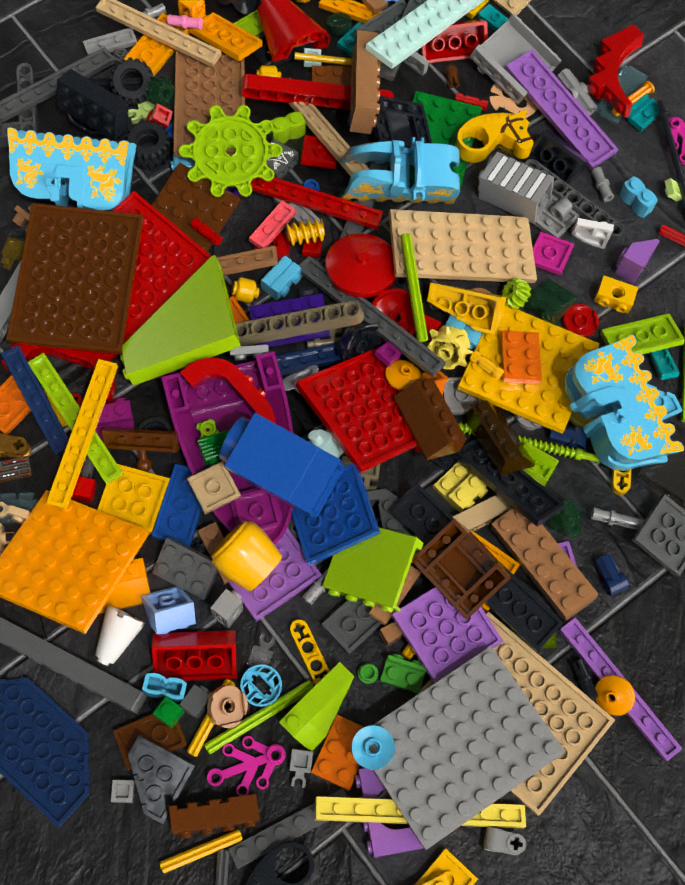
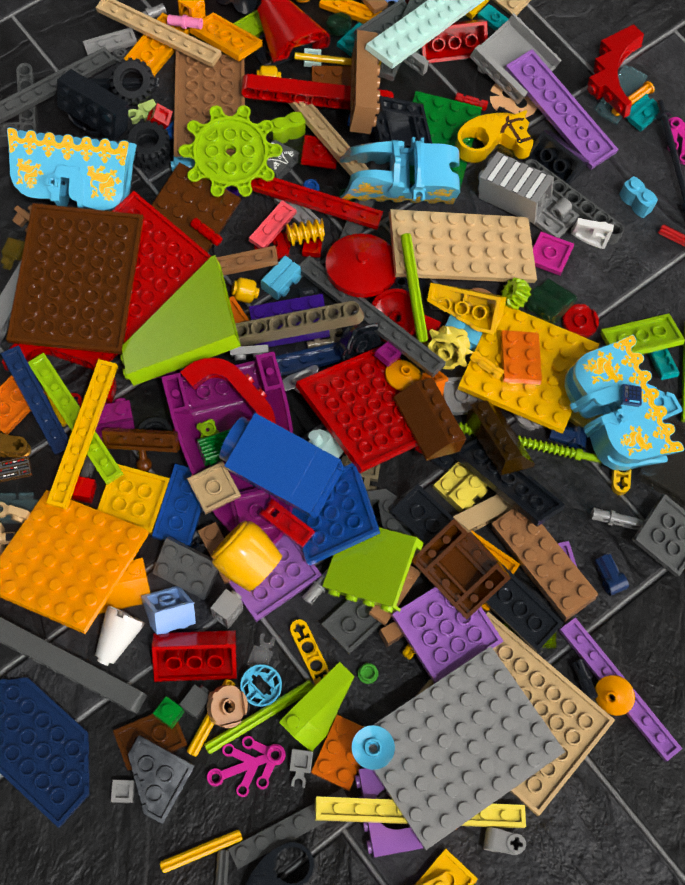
medium azure brick [142,673,187,702] -> none
clear green gear [146,76,176,106] -> none
reddish brown wedge [169,794,260,839] -> none
bright green bracket [380,654,426,694] -> none
reddish brown pin [445,65,460,88] -> none
lime bracket [523,442,559,486] -> none
clear green plate [549,499,582,538] -> none
light grey piece [557,68,598,116] -> none
light grey pin [591,167,614,202] -> none
yellow brick [594,276,639,314] -> none
medium lavender slope [615,239,660,284] -> none
yellowish green plate [665,178,683,202] -> none
none -> red plate [259,499,315,548]
none -> dark blue tile [620,384,642,407]

